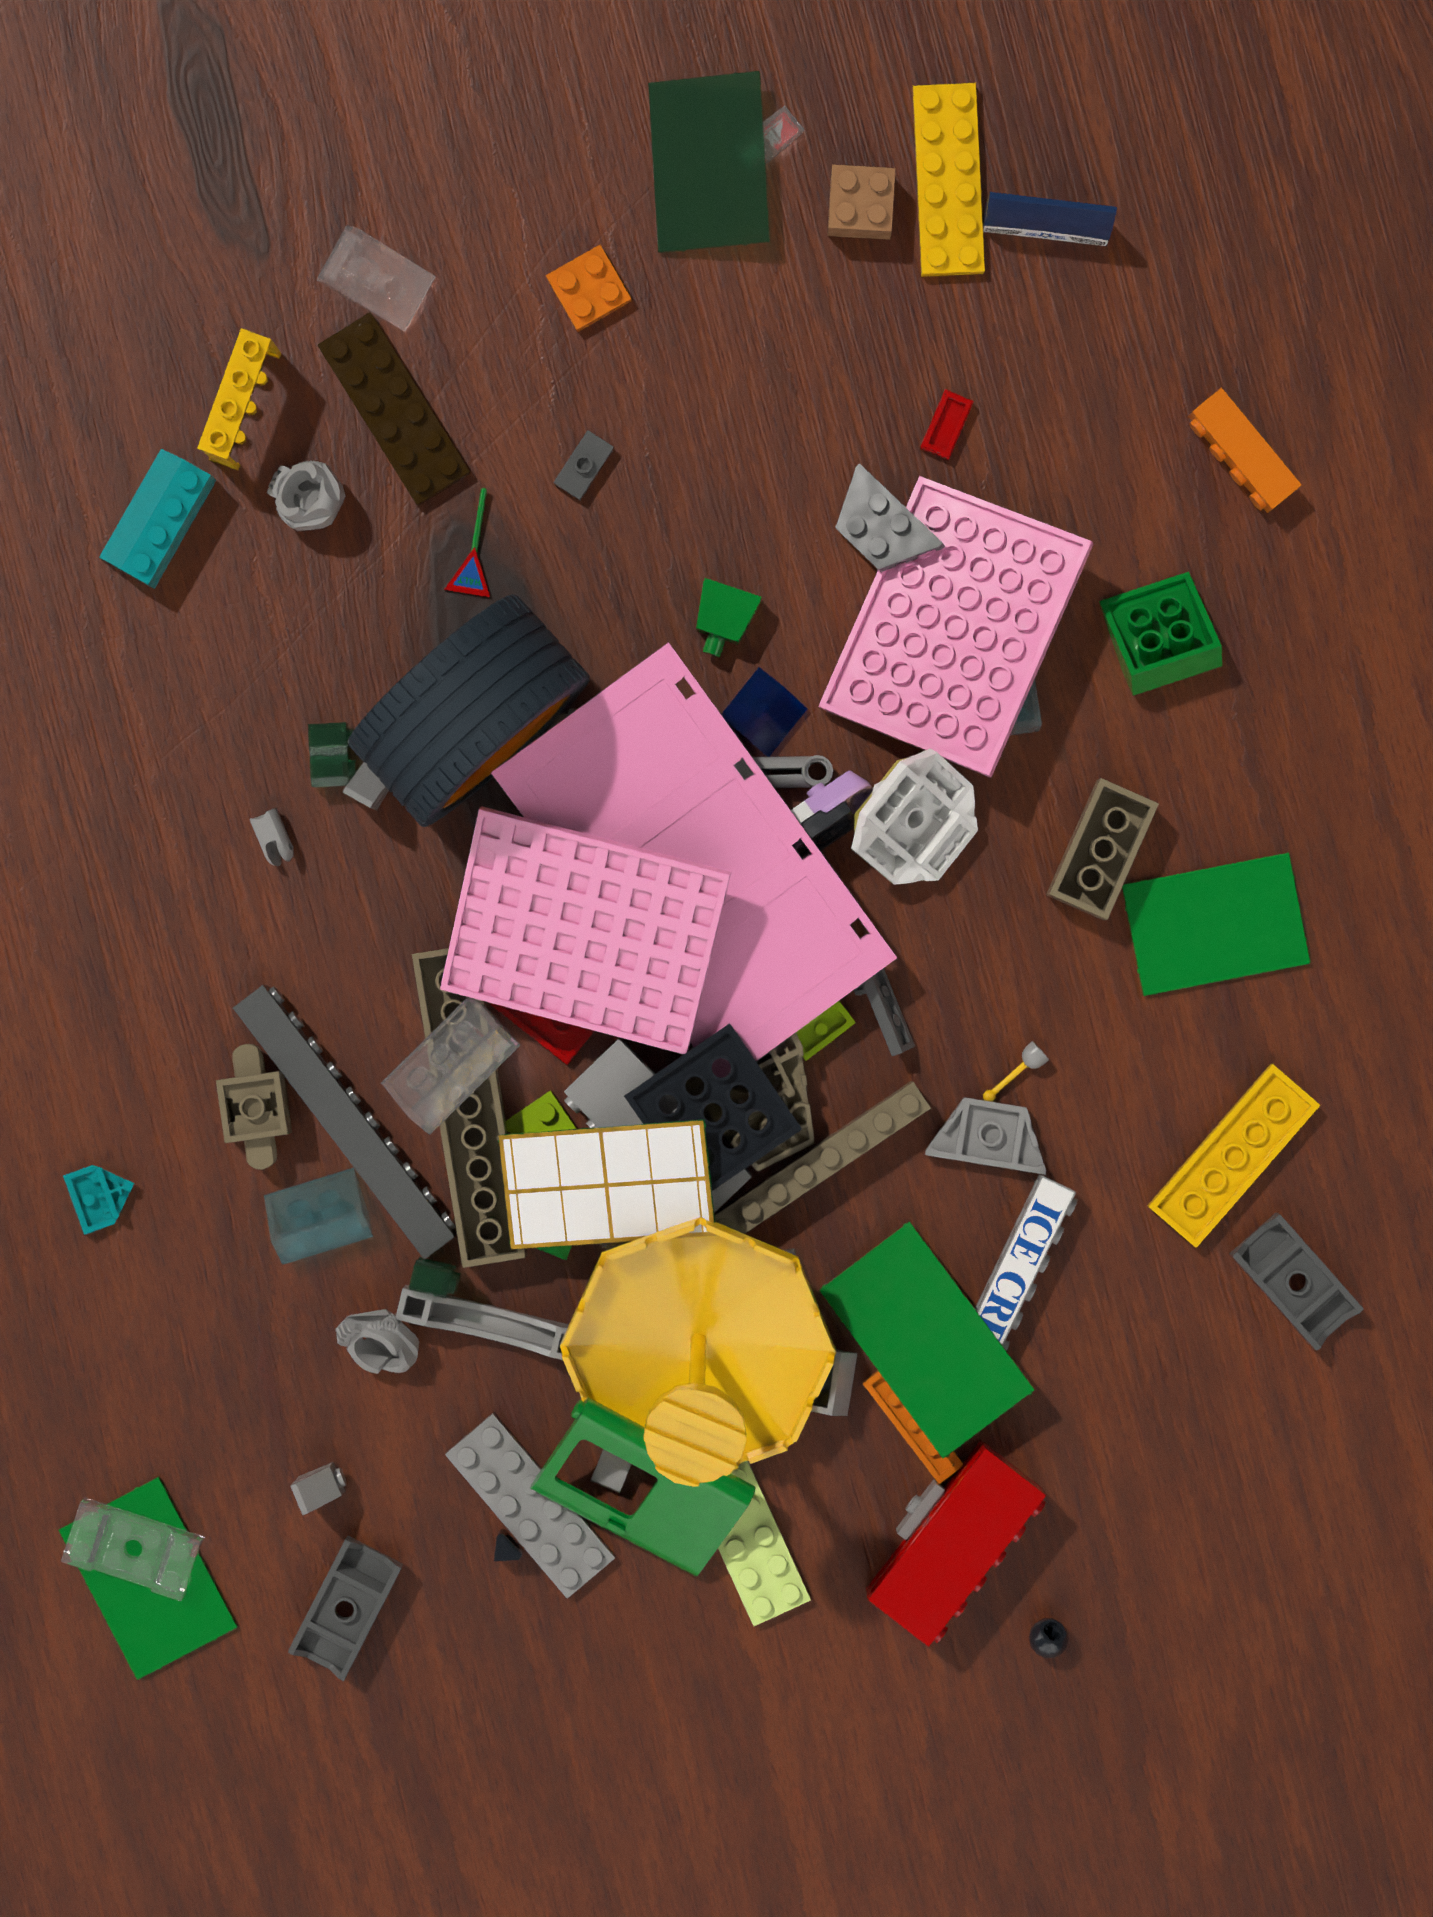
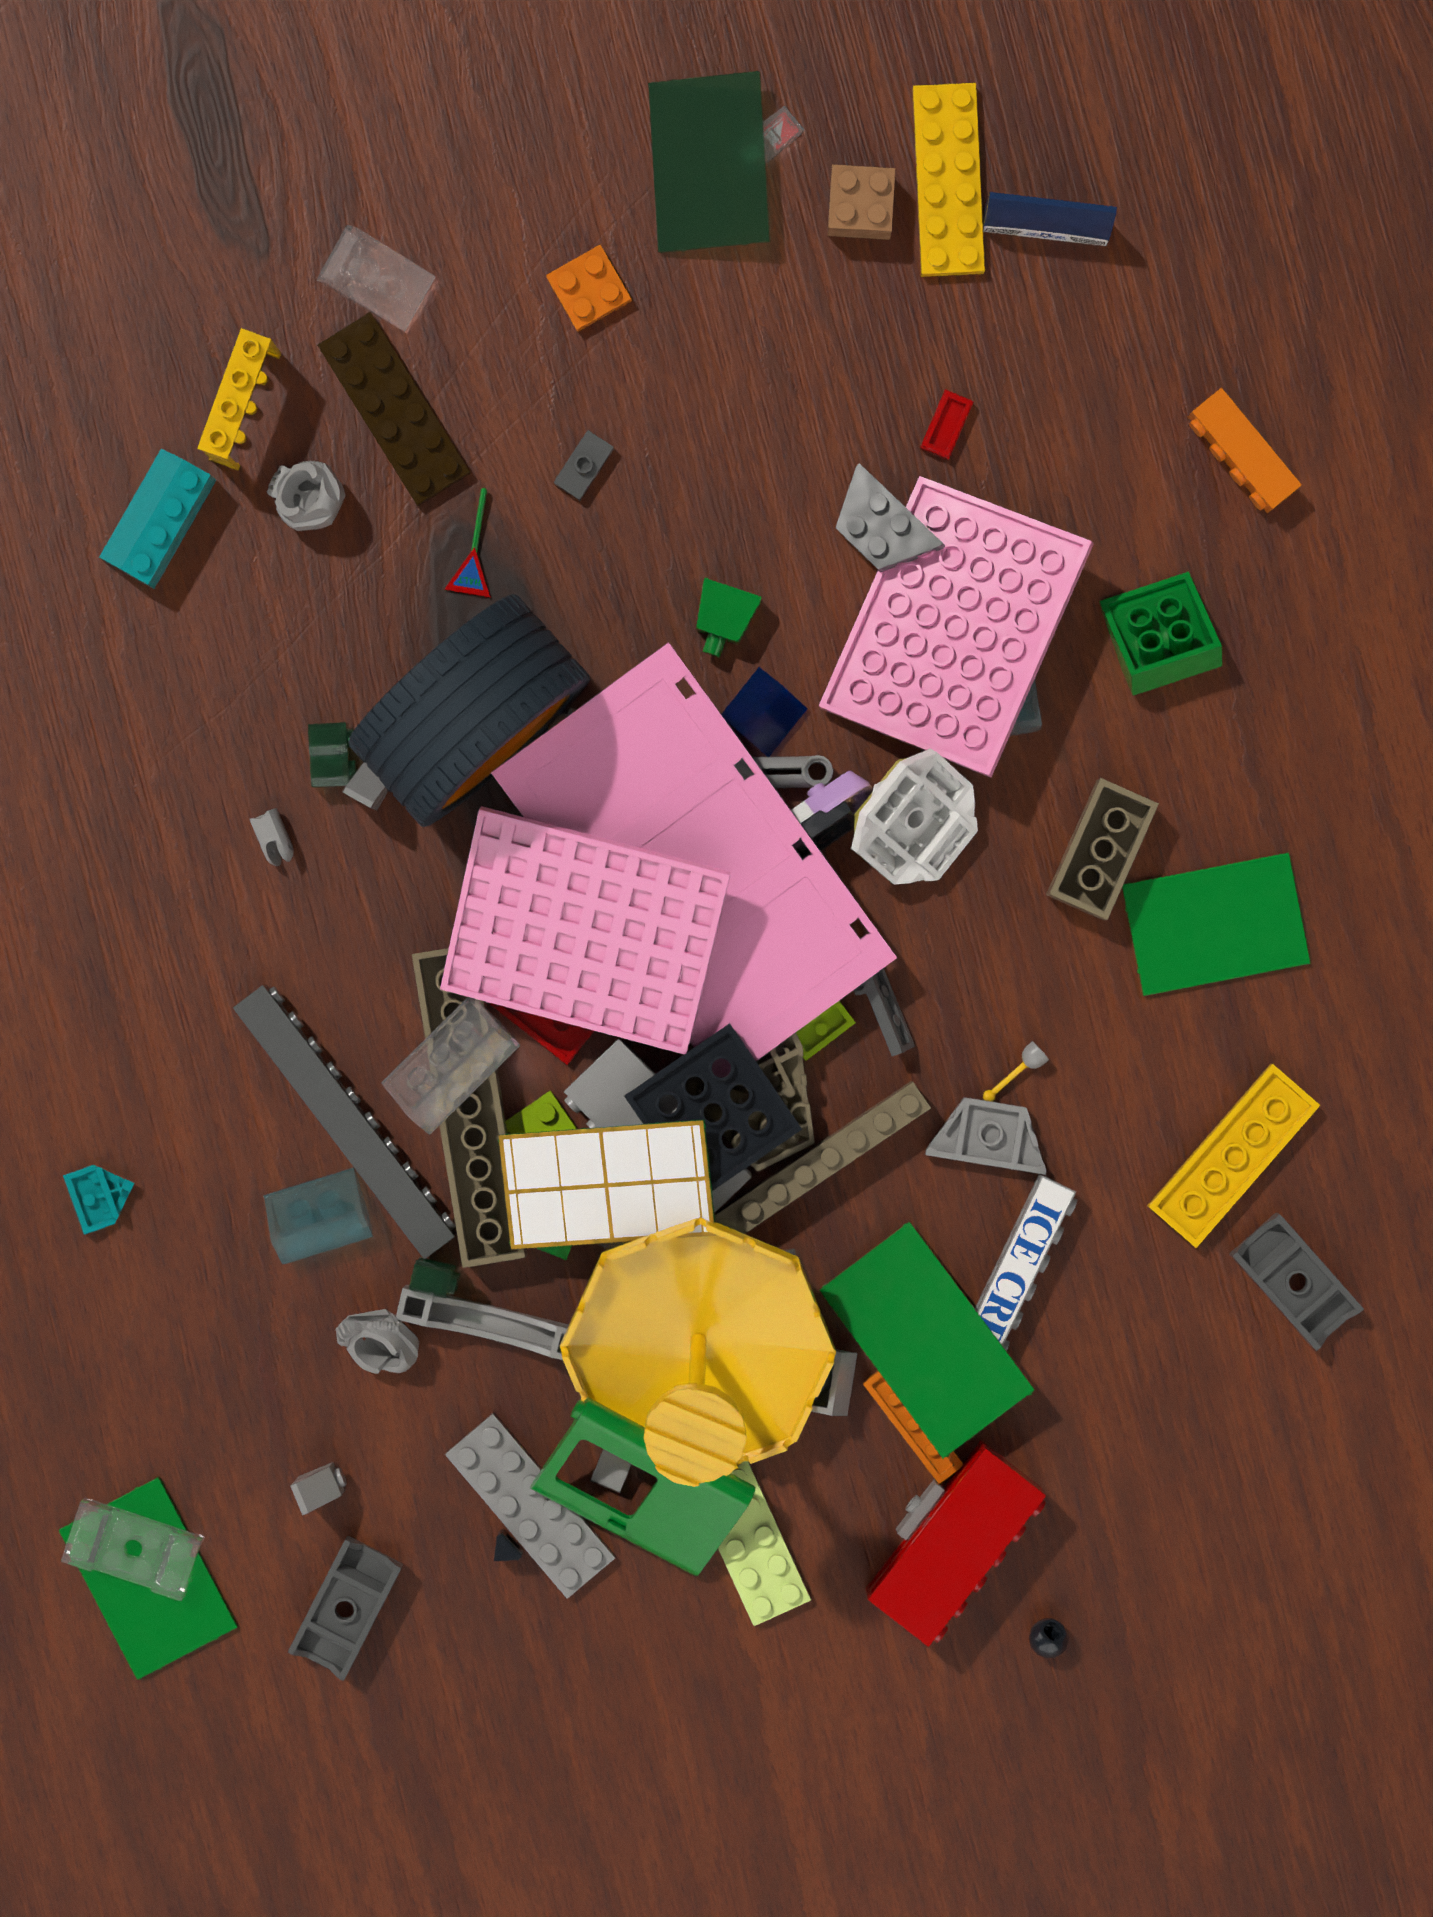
dark tan brick [216,1044,292,1169] -> none

